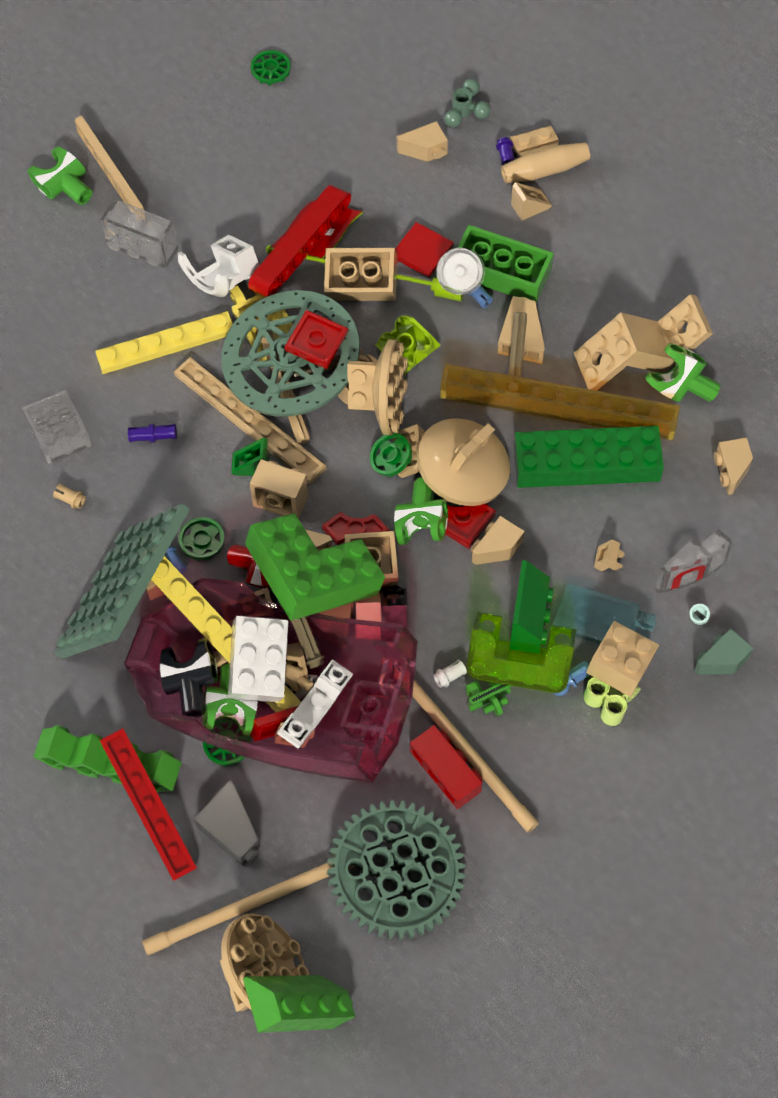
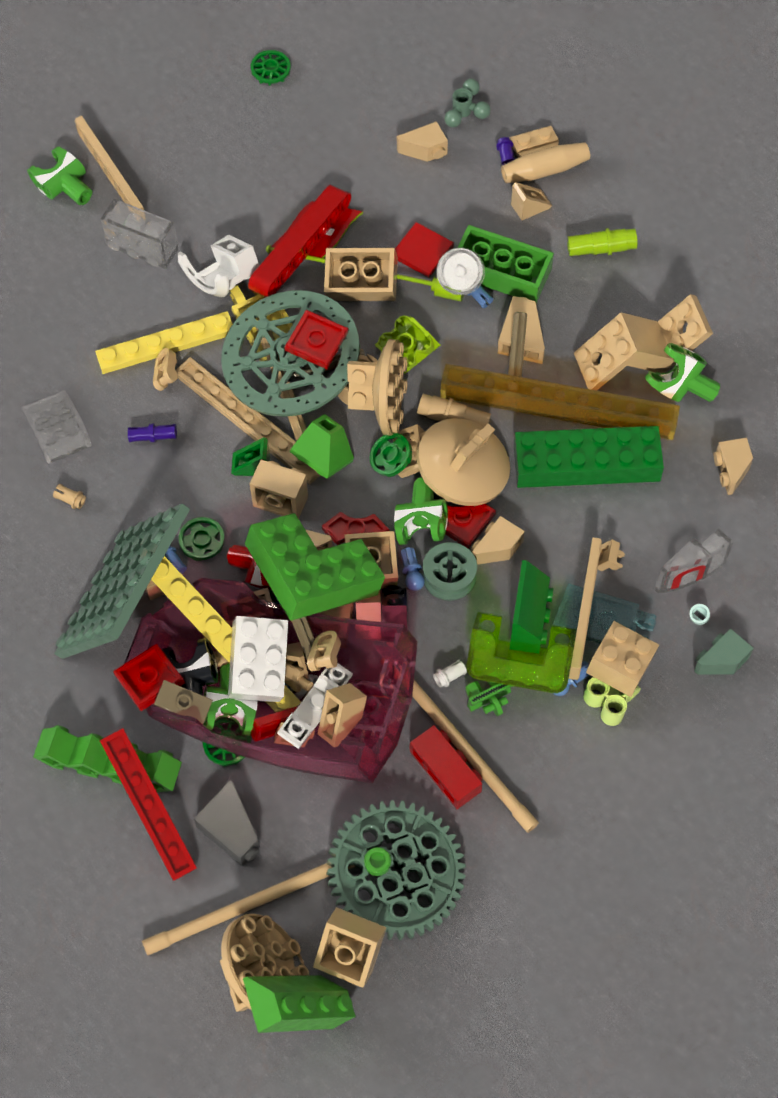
none -> red tile [113,644,185,711]
none -> tan plate [153,348,178,391]
none -> dark tan plate [154,680,213,725]
none -> bright green slope [290,414,354,479]
none -> tan plate [307,631,341,672]
none -> tan brick [313,907,387,988]
none -> tan slope [317,683,367,747]
none -> bright green tile [364,847,391,876]
none -> medium blue axle [400,547,425,591]
none -> tan piece [417,393,491,427]
none -> sand green wheel [422,542,477,601]
none -> lime piece [567,228,638,256]
none -> tan tile [569,537,602,680]

